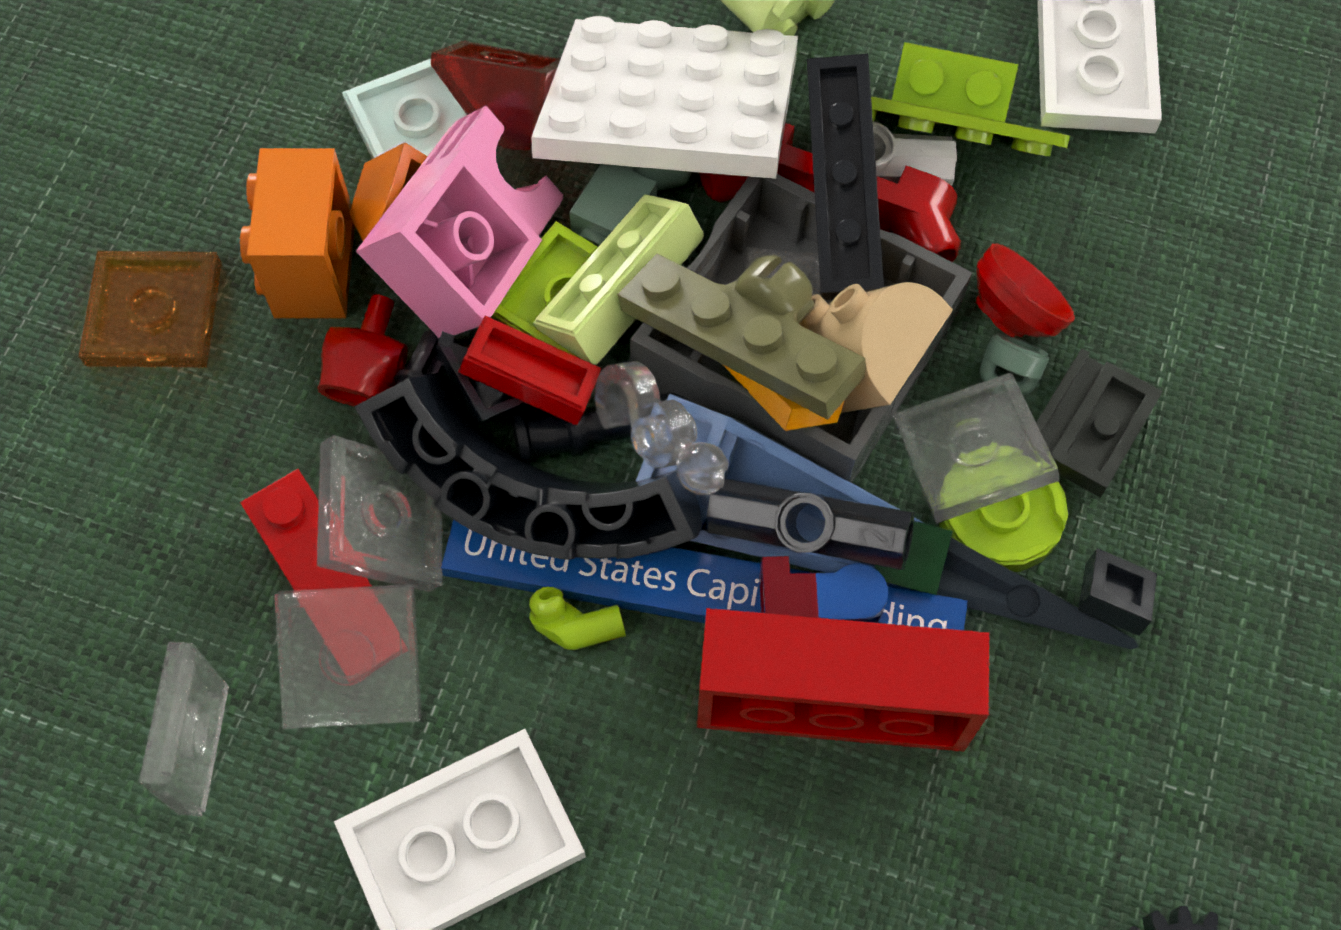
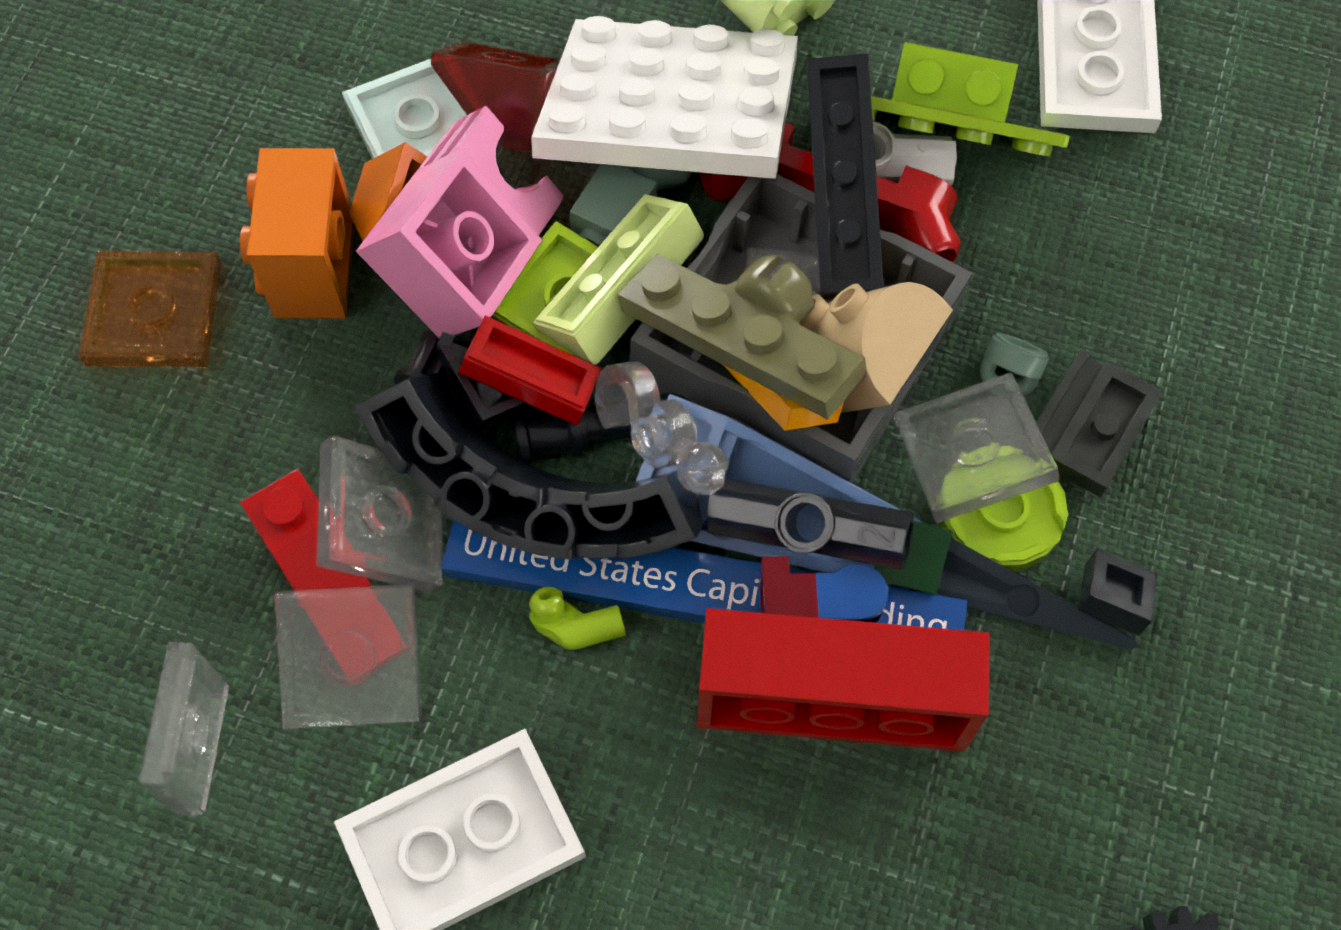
red piece [318,295,408,406] -> none
red piece [976,243,1075,338] -> none

